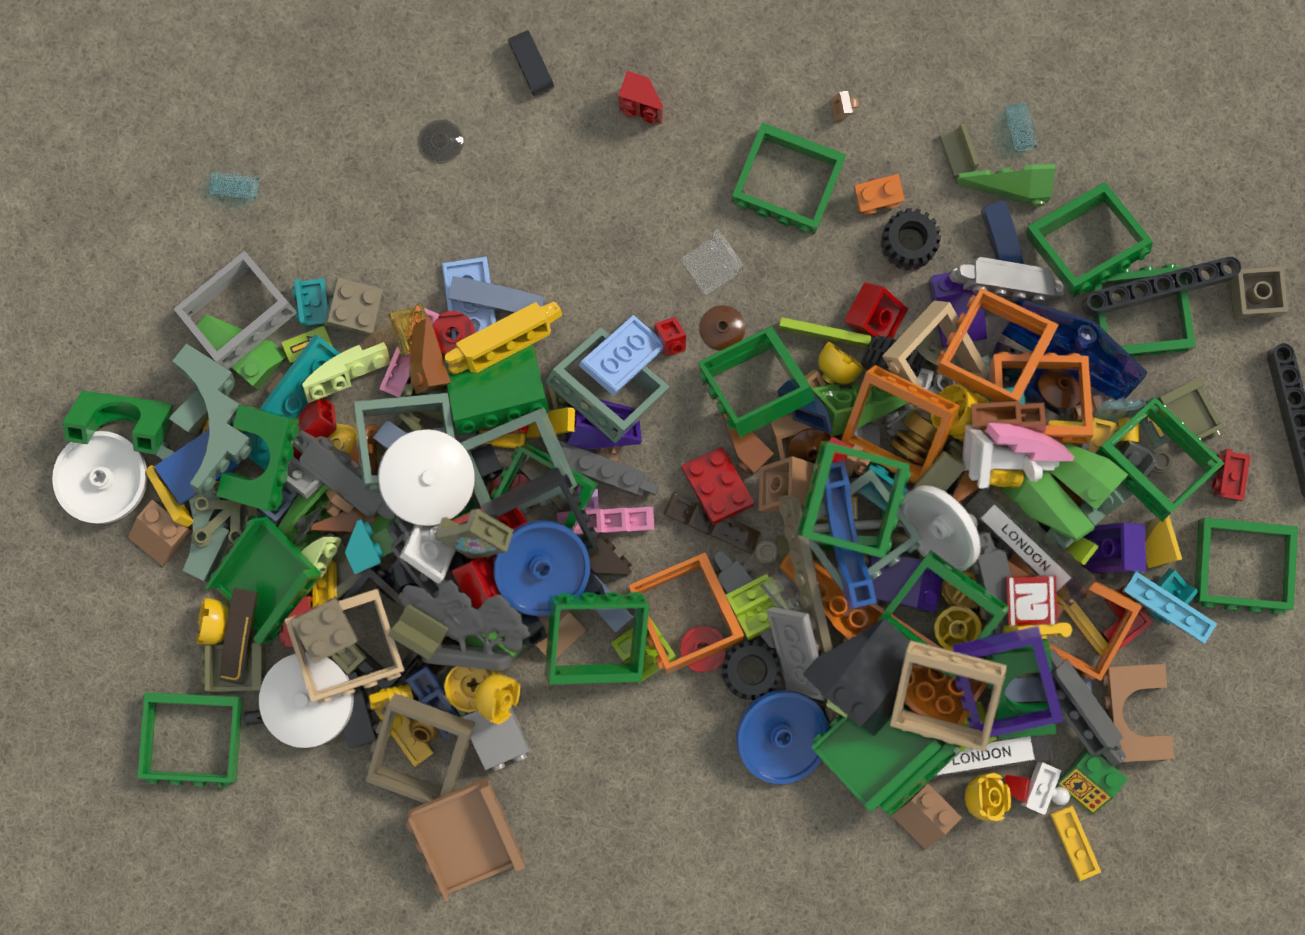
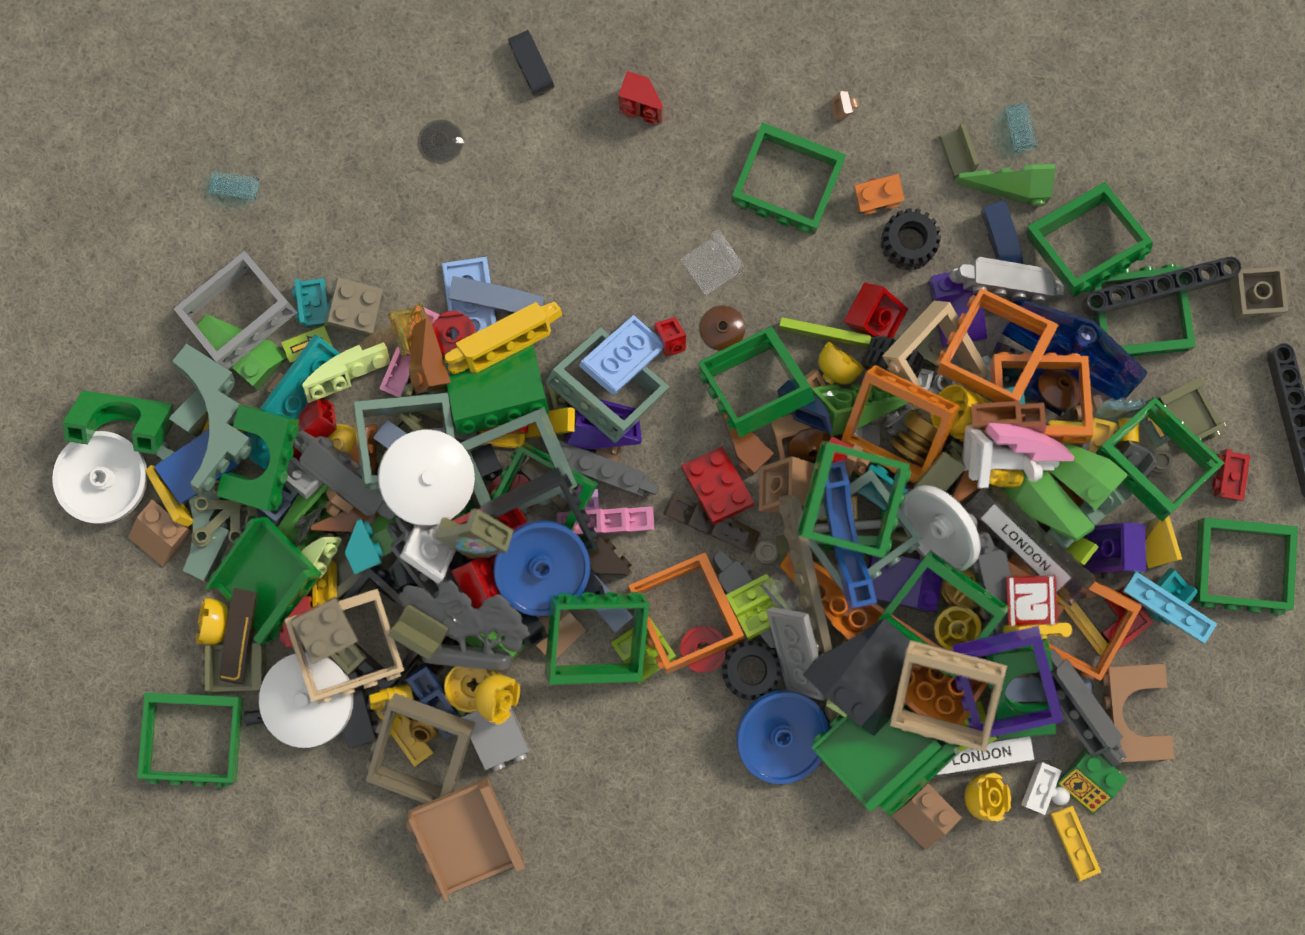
red tile [1005,775,1030,803] -> none

